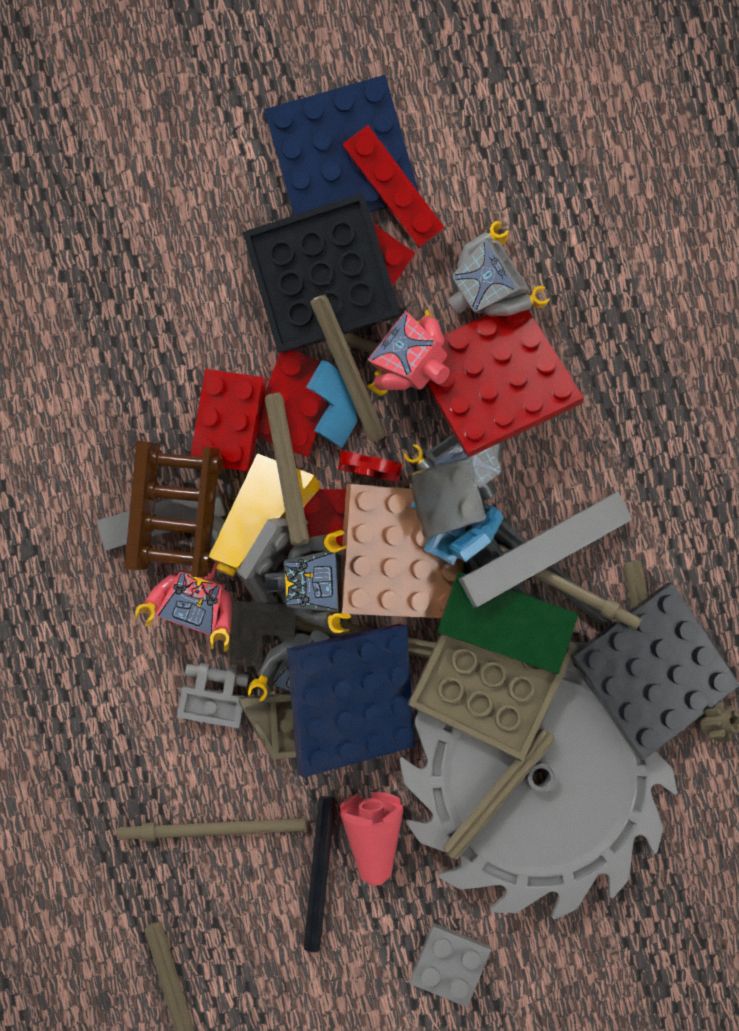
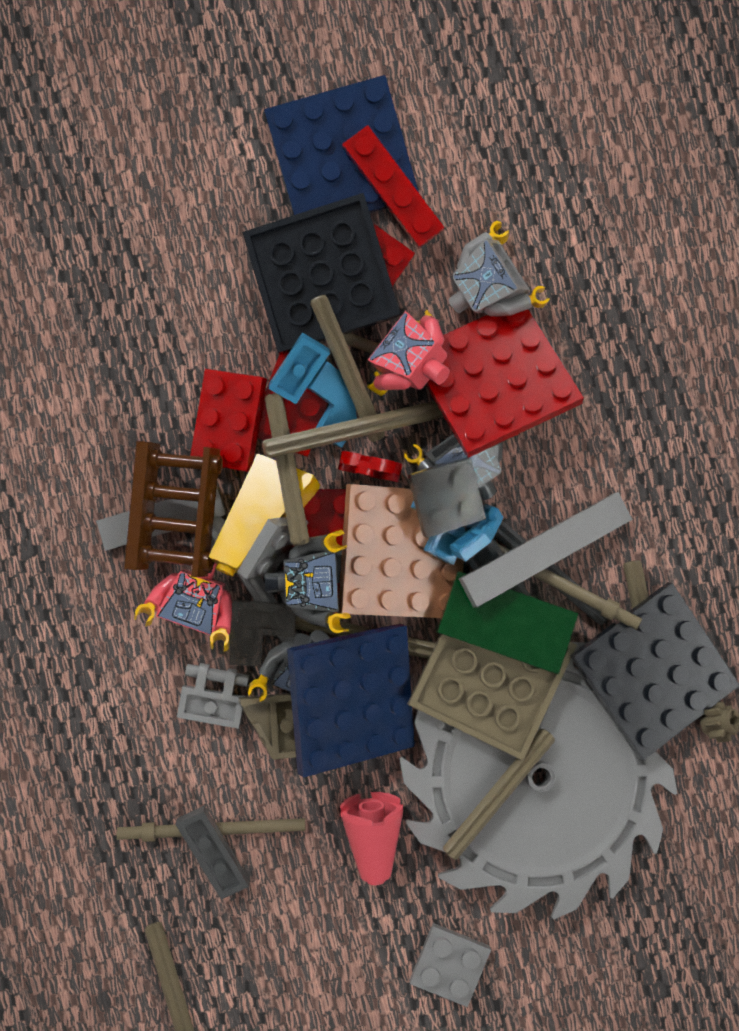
black axle [304,796,335,952] -> none
none -> dark grey plate [175,805,250,900]
none -> dark tan axle [262,401,442,458]
none -> dark azure plate [268,333,330,404]

